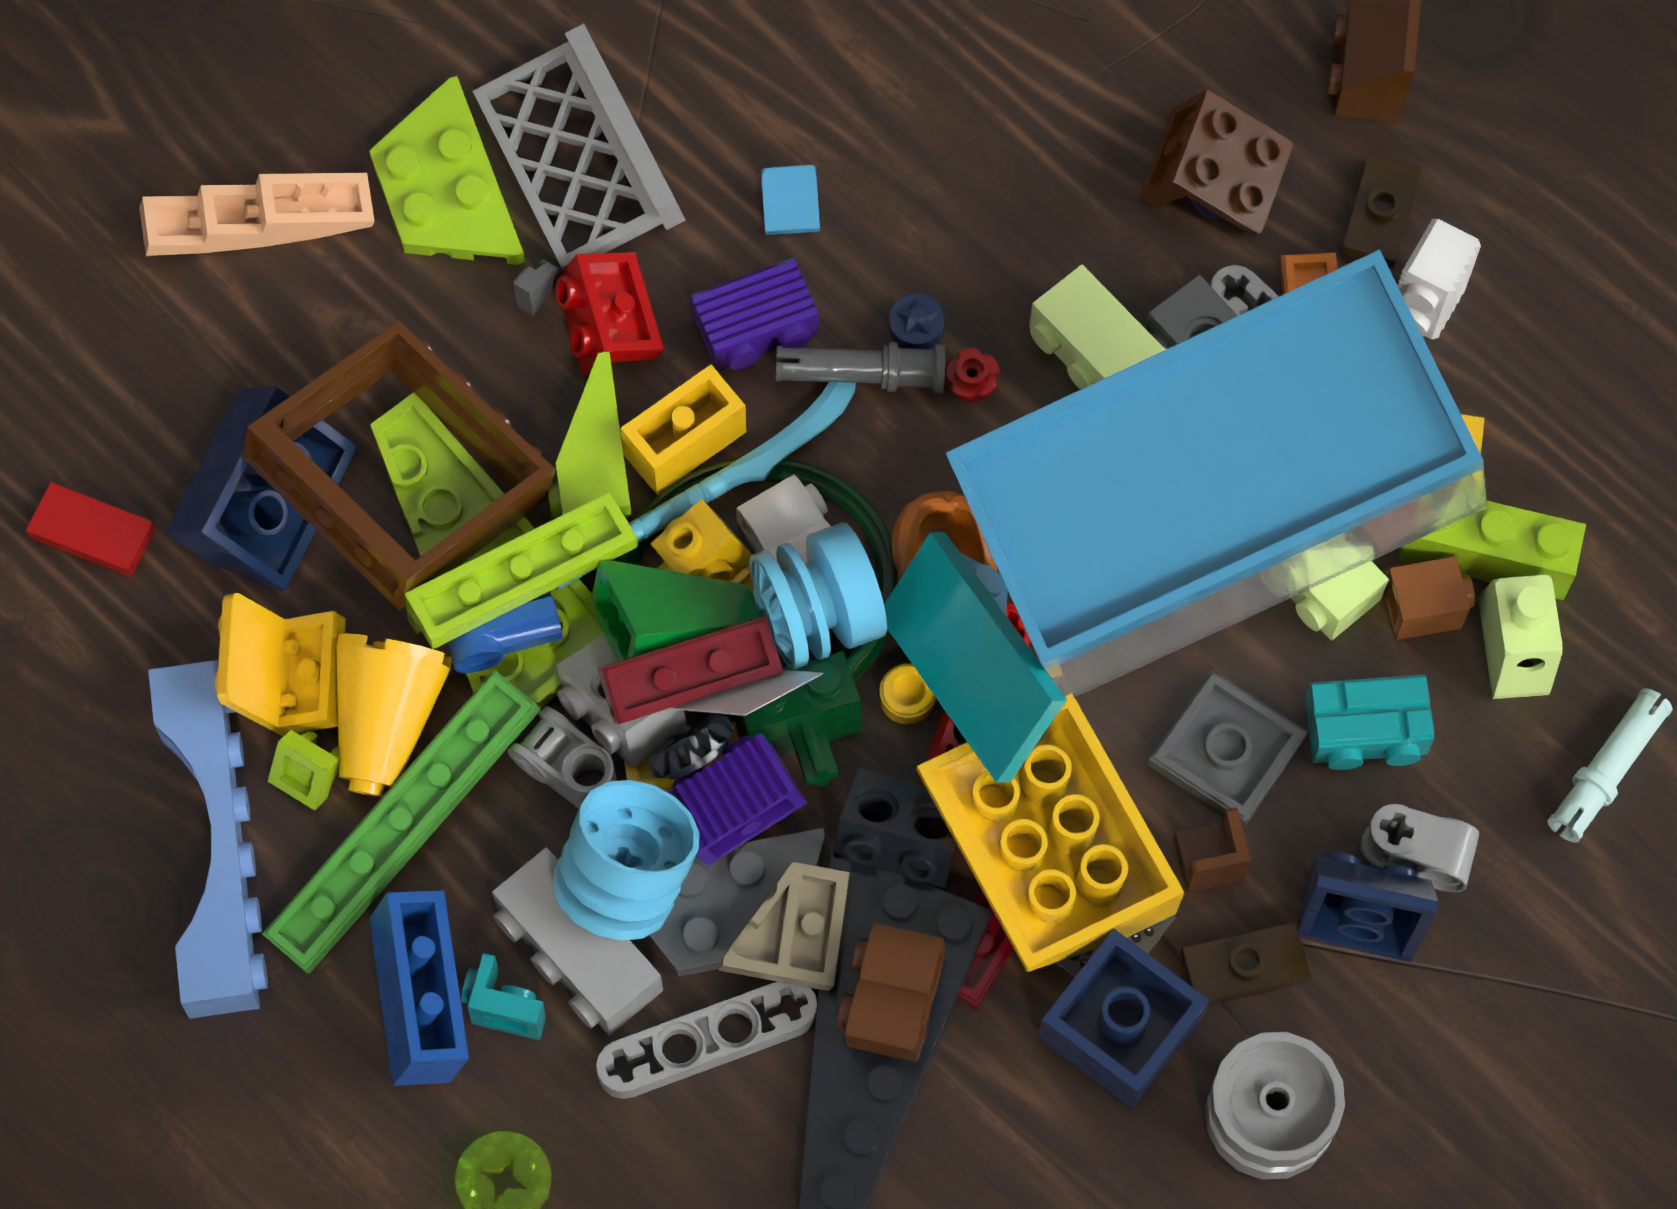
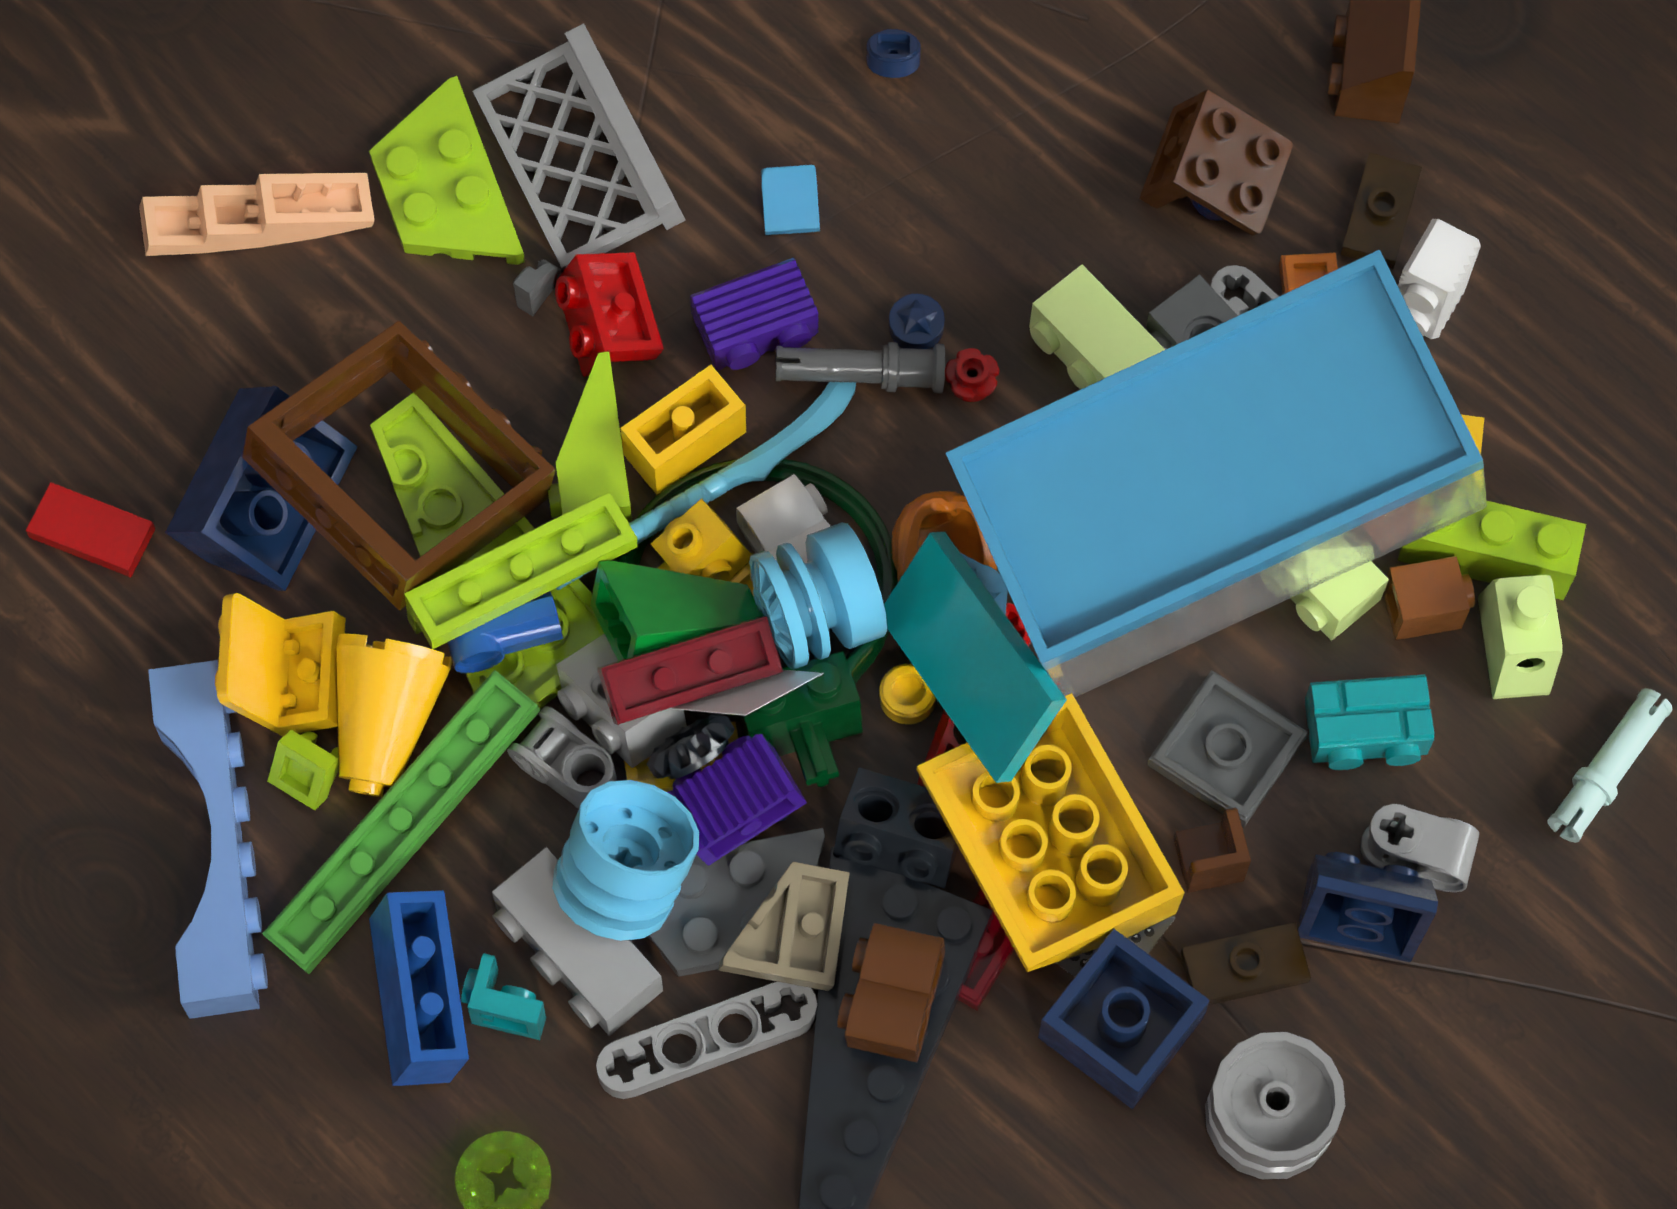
none -> dark blue tile [866,29,921,78]

